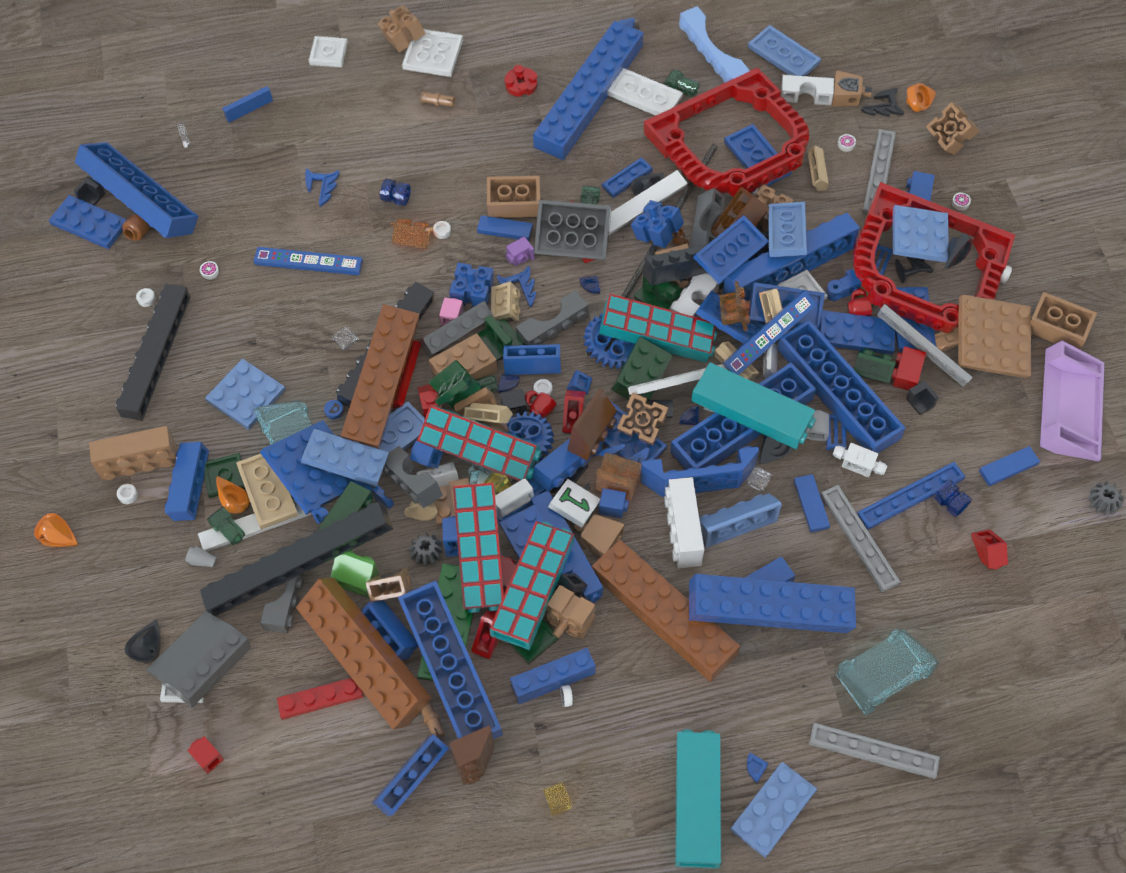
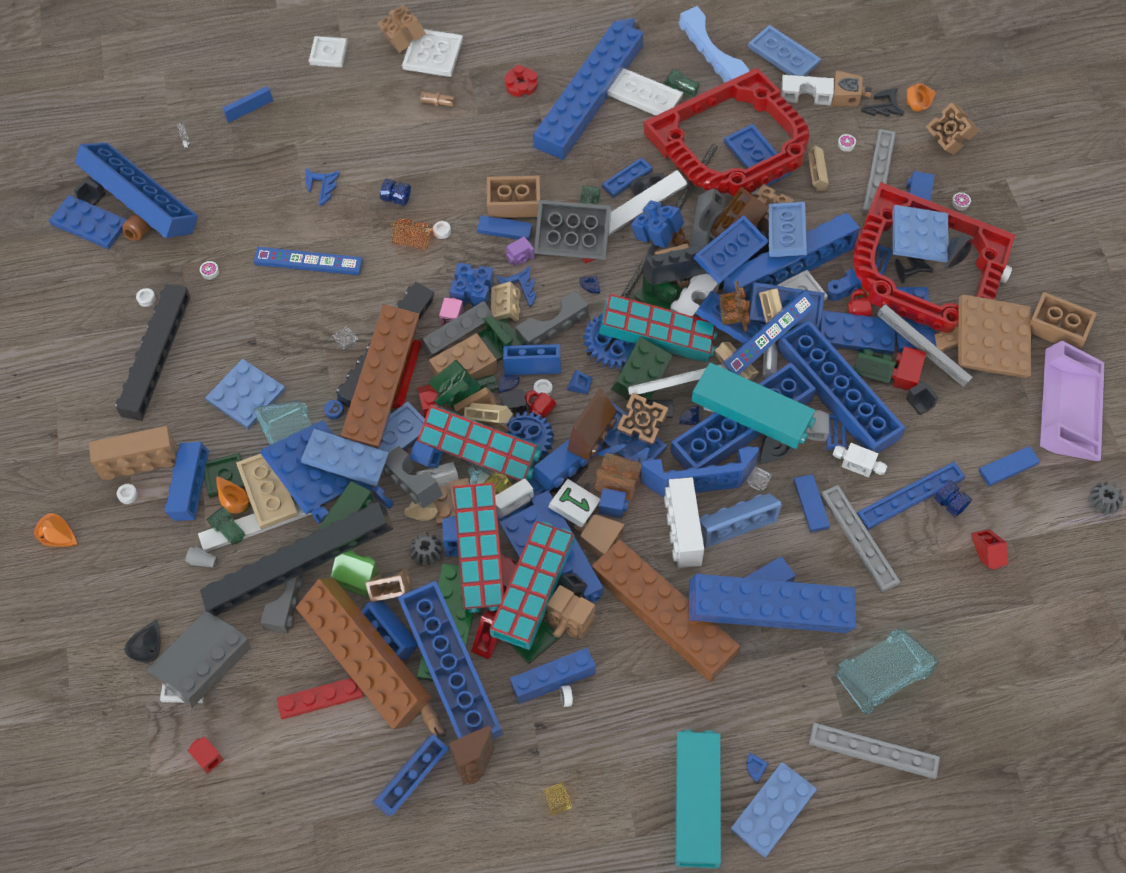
red slope [562,390,586,433] -> none

